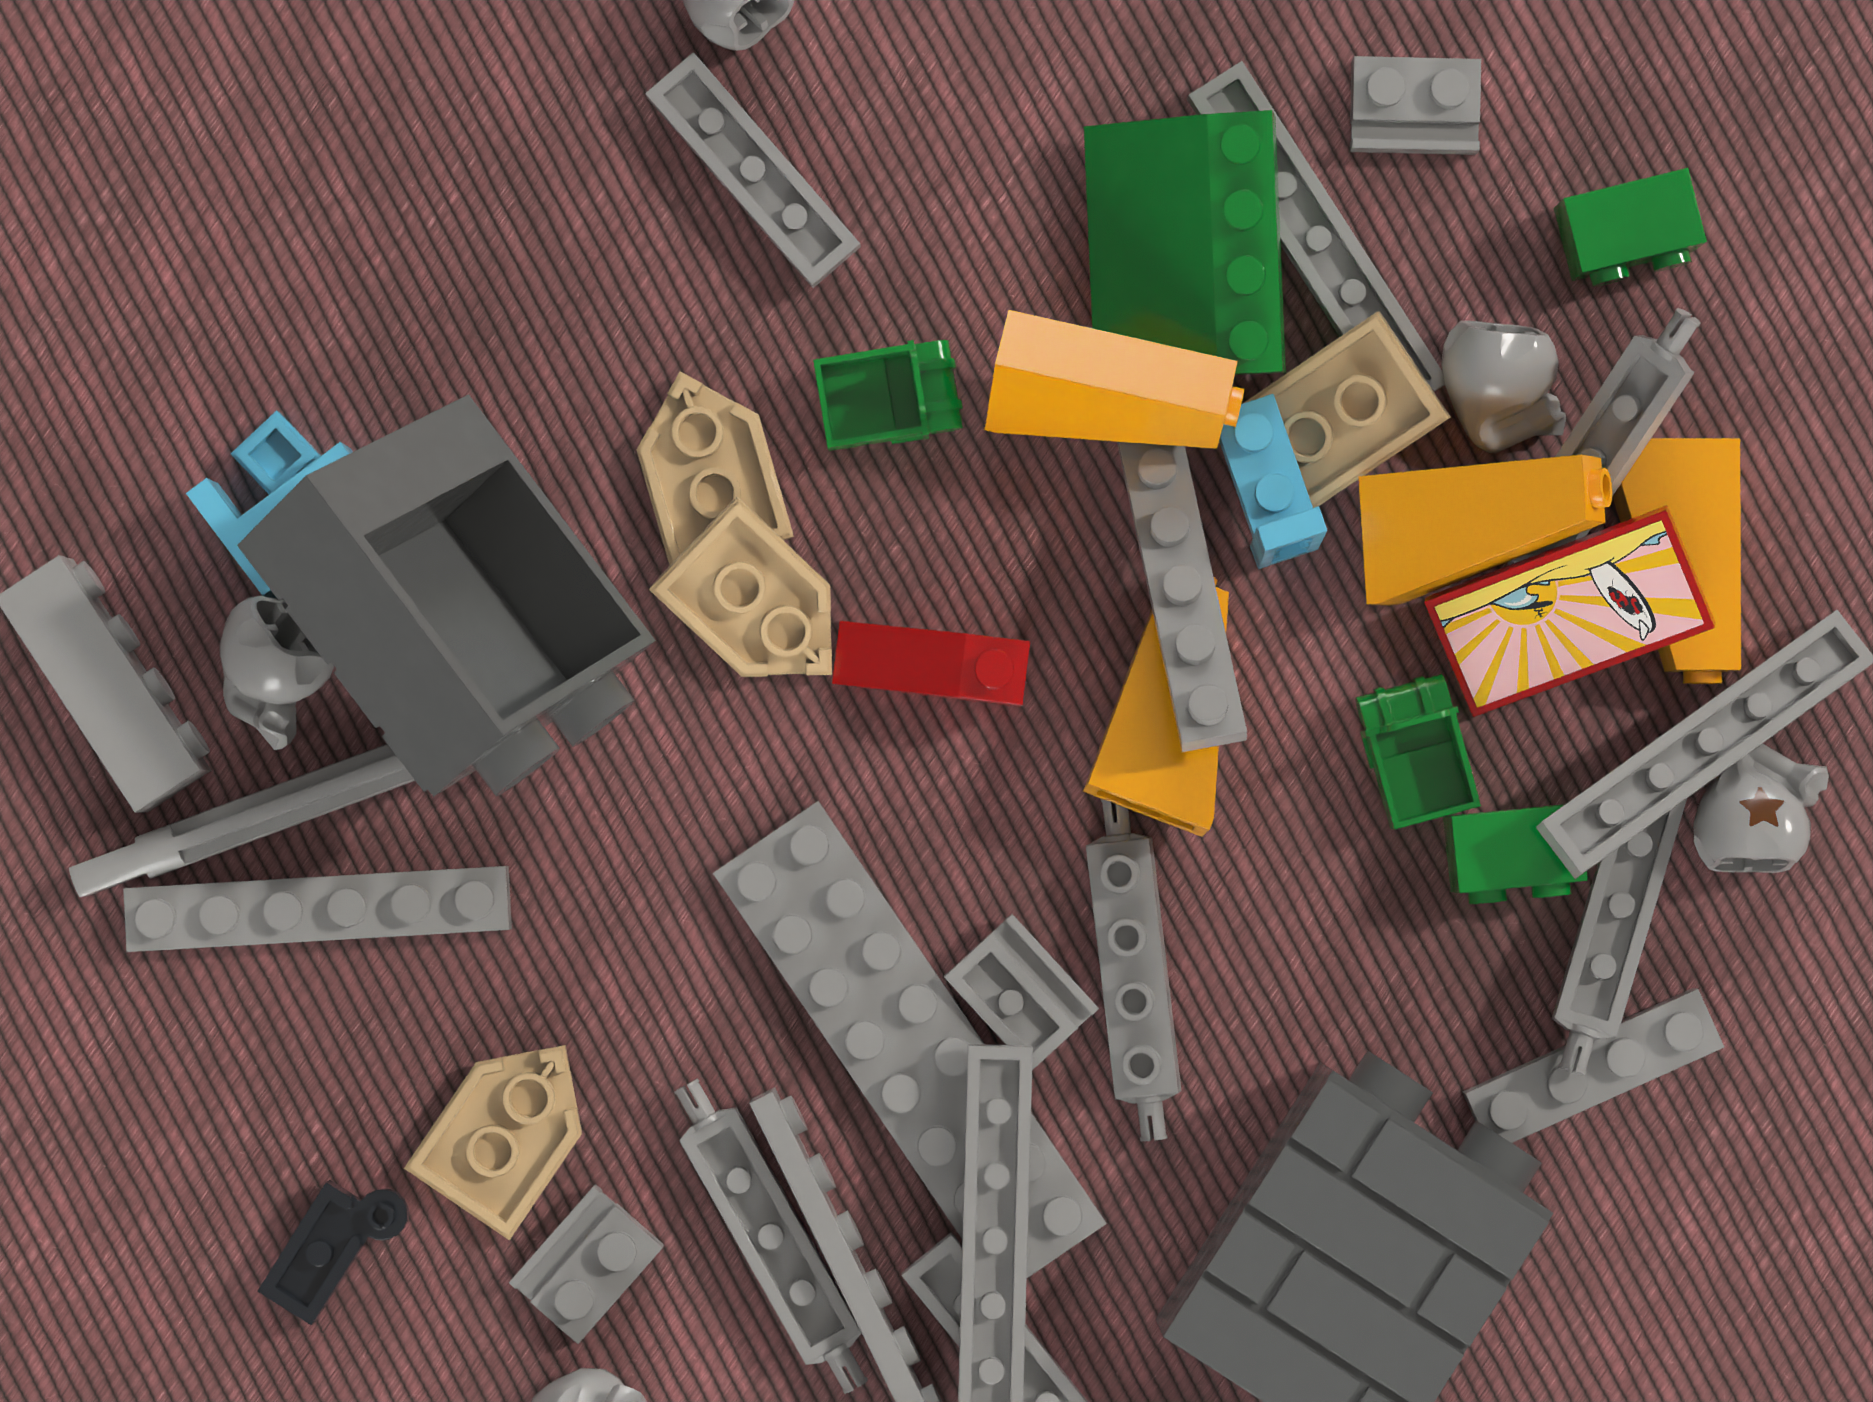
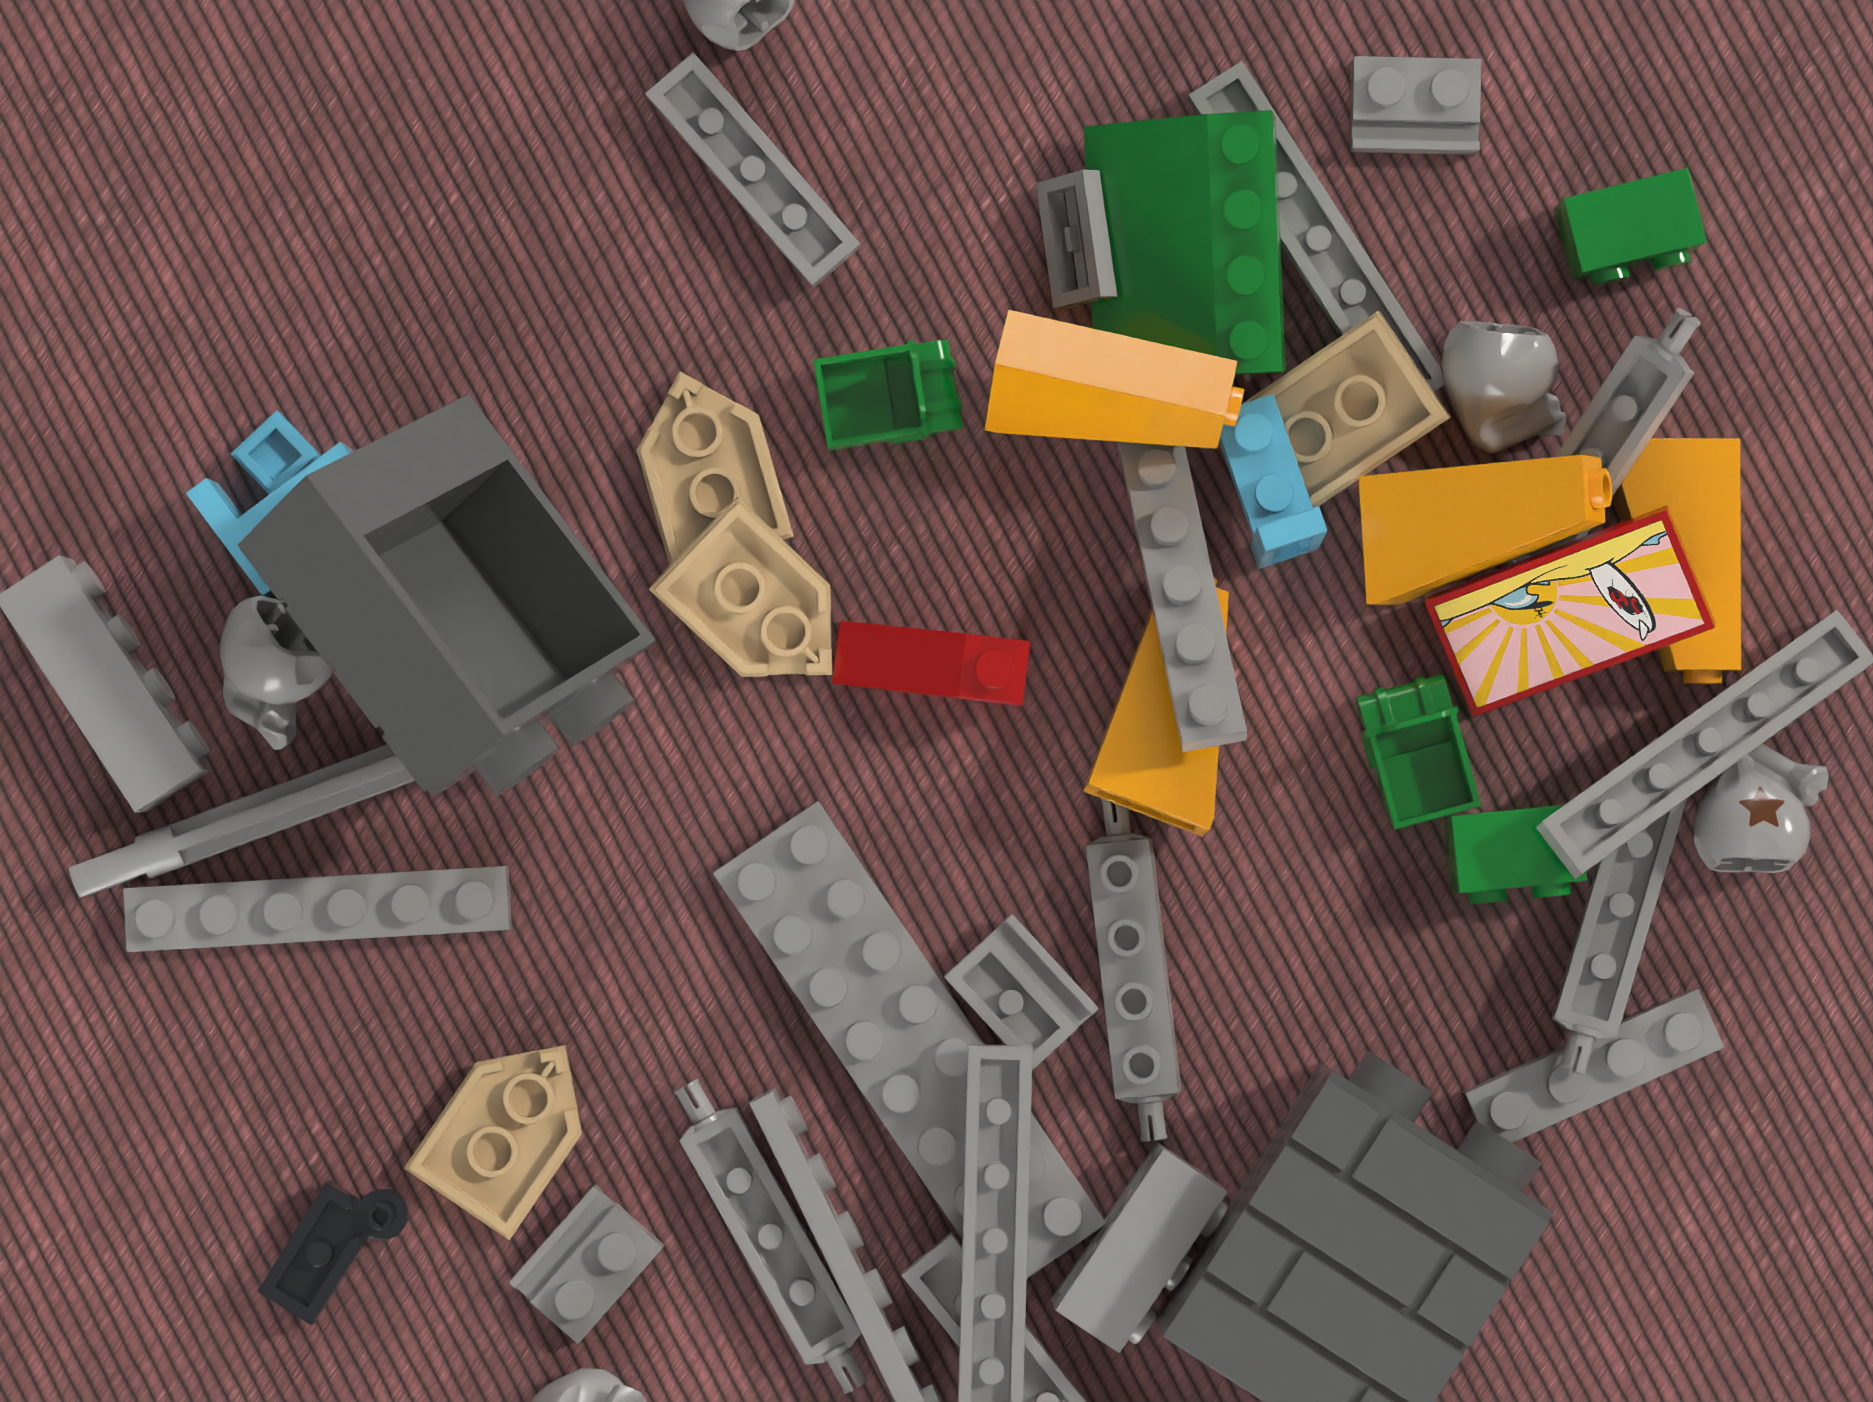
none -> light grey tile [1036,170,1117,308]
none -> light grey brick [1051,1142,1227,1353]

